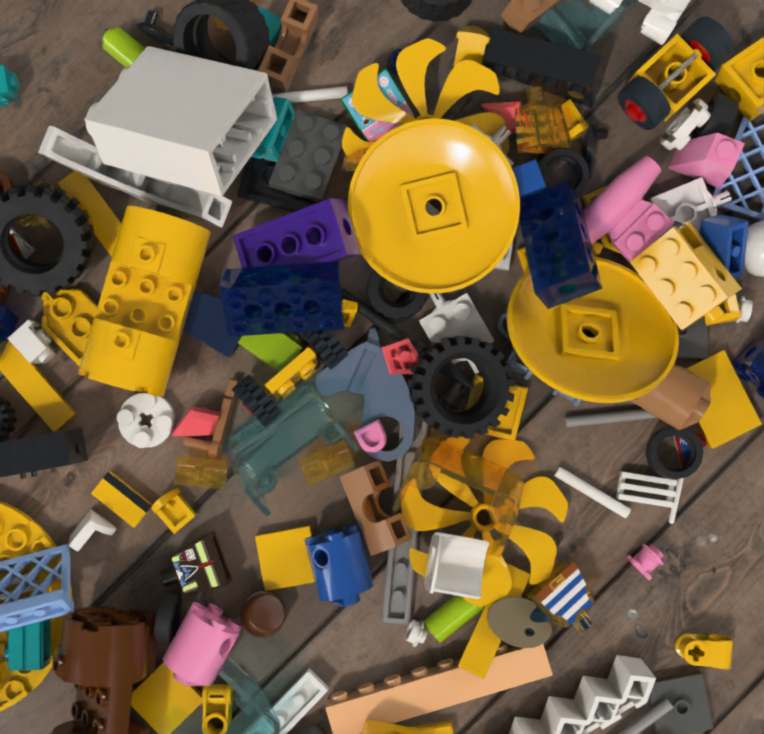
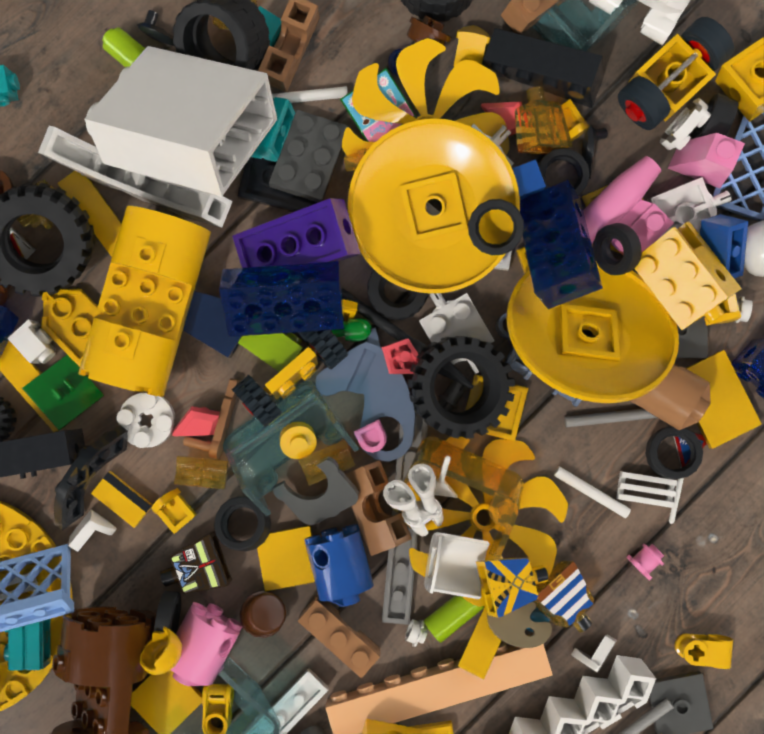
none -> green piece [22,355,104,431]
none -> black plate [54,425,128,531]
none -> yellow hair [140,626,182,675]
none -> black tyre [214,496,271,552]
none -> dark grey piece [273,456,359,525]
none -> yellow wheel [279,422,317,459]
none -> medium nougat arch [298,594,380,678]
none -> green cylinder [332,318,371,342]
none -> white piece [383,464,444,536]
none -> reddish brown piece [407,15,452,46]
none -> white piece [434,456,458,498]
none -> black tyre [468,199,524,255]
none -> torso [475,558,548,618]
none -> white tile [571,634,617,673]
none -> black tyre [593,223,642,275]

